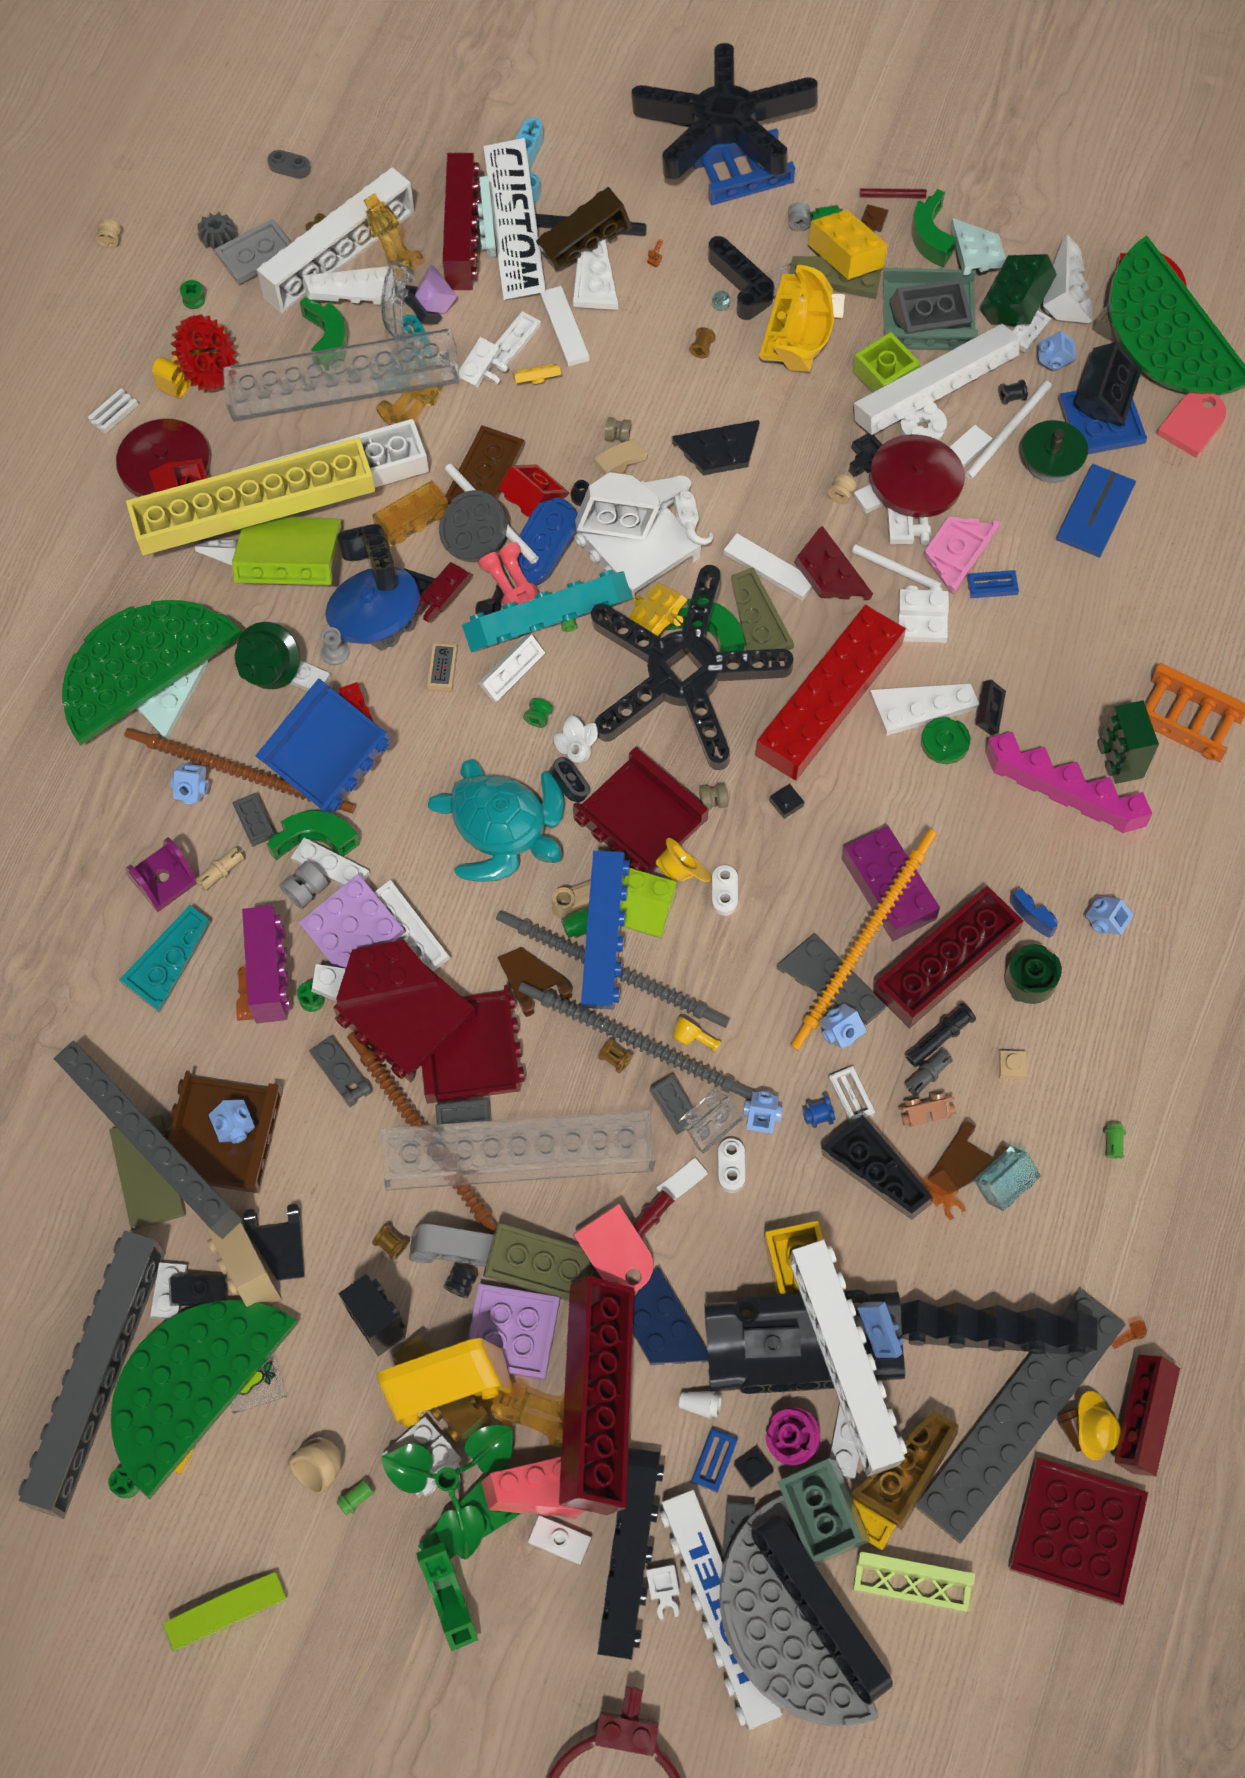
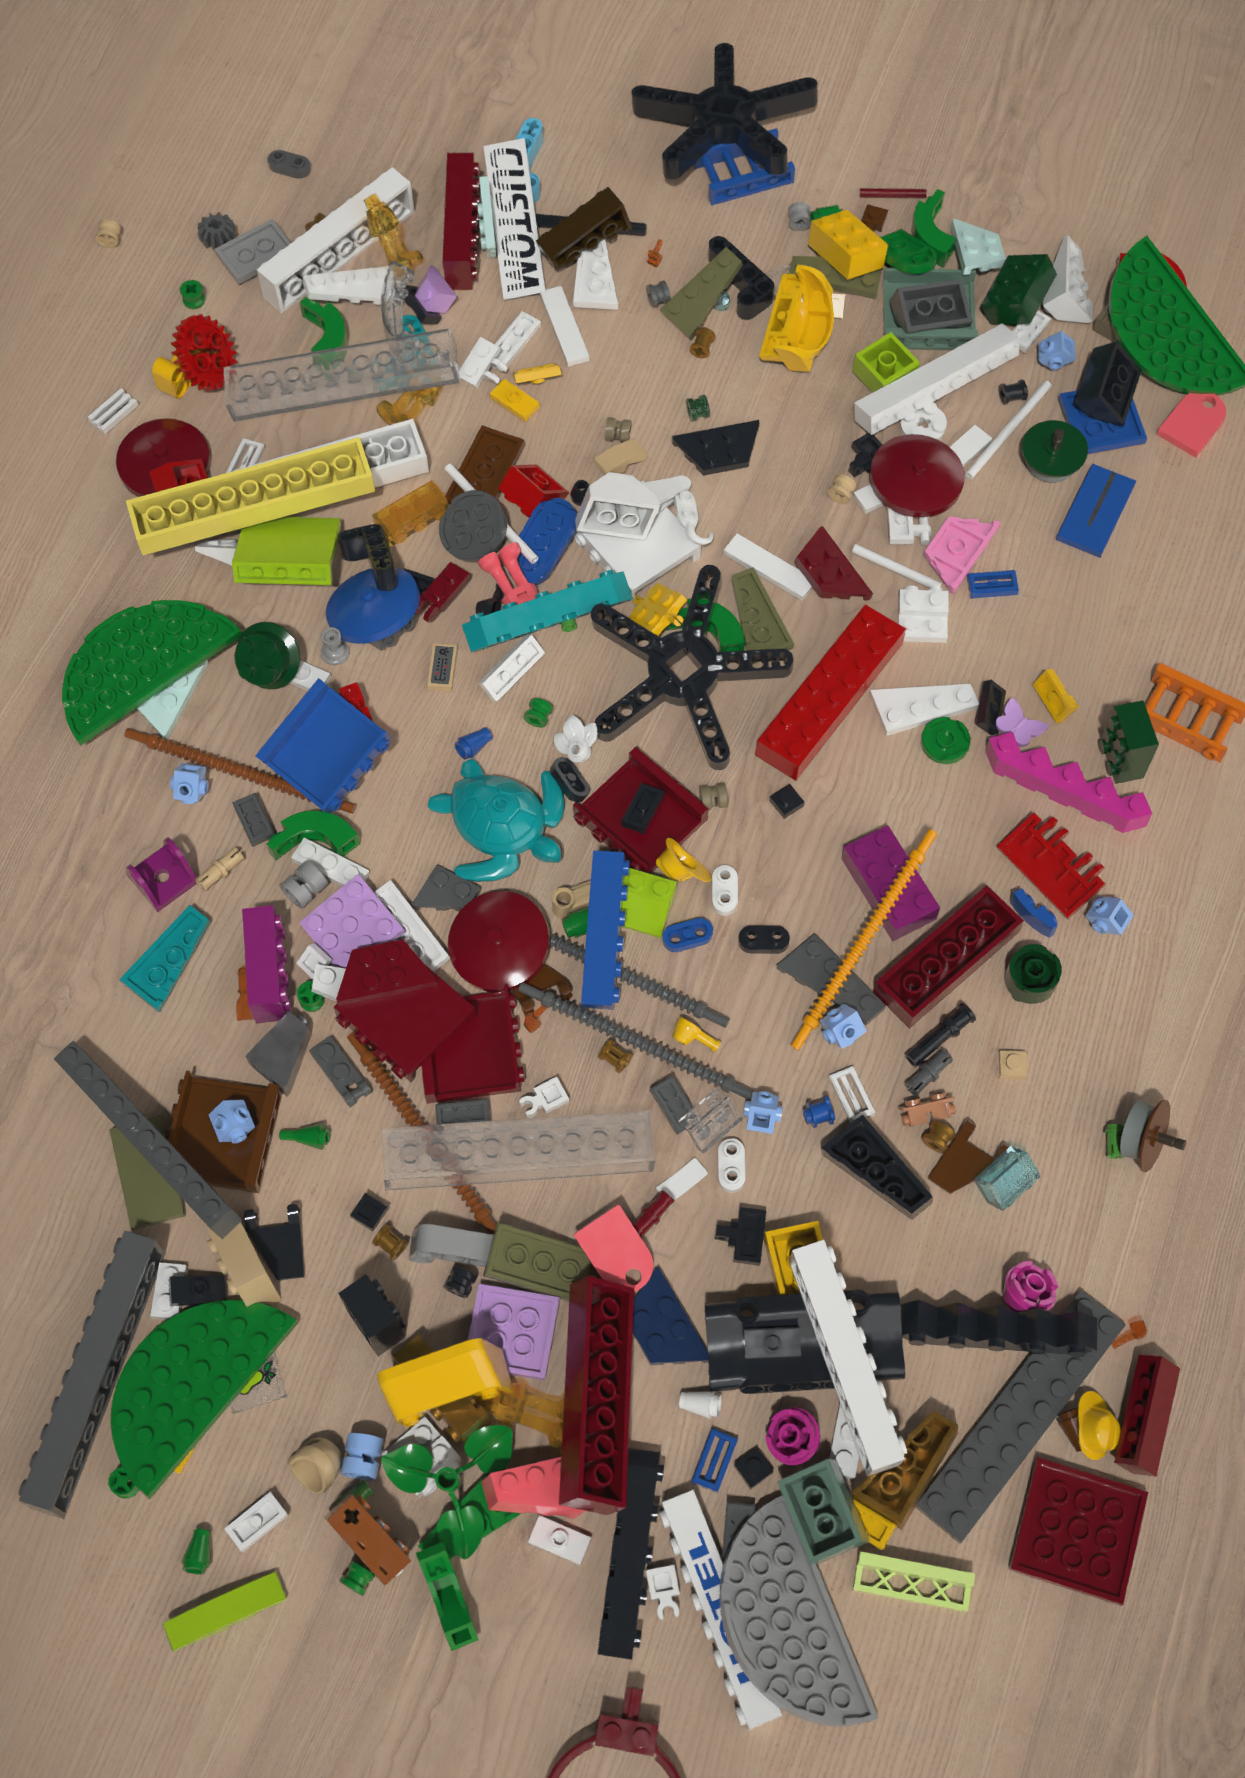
black beam [751,1514,893,1705] -> none
medium blue plate [857,1302,904,1358] -> none
clear orange plate [922,1169,966,1220] -> none
none -> green cone [181,1529,211,1575]
none -> white plate [225,1492,289,1553]
none -> white tile [226,438,266,473]
none -> flat silver slope [245,1011,311,1096]
none -> green cone [279,1123,330,1150]
none -> white plate [296,943,332,979]
none -> dark orange piece [324,1493,411,1586]
none -> green wheel [339,1561,375,1596]
none -> light blue wheel [340,1433,384,1481]
none -> black plate [350,1193,388,1232]
none -> dark grey wing [412,865,481,911]
none -> dark red dish [448,891,551,992]
none -> blue cone [455,727,492,760]
none -> yellow plate [490,379,540,422]
none -> white plate [519,1077,569,1118]
none -> clear orange hand [524,1005,547,1033]
none -> black plate [621,783,665,835]
none -> dark grey wheel [646,280,671,307]
none -> olive wing [660,247,743,341]
none -> blue plate [663,918,713,952]
none -> clear green wheel [686,394,710,422]
none -> black hinge [714,1207,766,1266]
none -> black plate [738,926,790,954]
none -> green tile [880,229,937,274]
none -> pearl gold wheel [922,1121,956,1154]
none -> lavender animal [995,698,1049,747]
none -> red hinge [997,812,1105,920]
none -> dark pink cone [1003,1261,1058,1312]
none -> yellow hinge [1032,669,1080,723]
none -> piece [1120,1099,1187,1172]

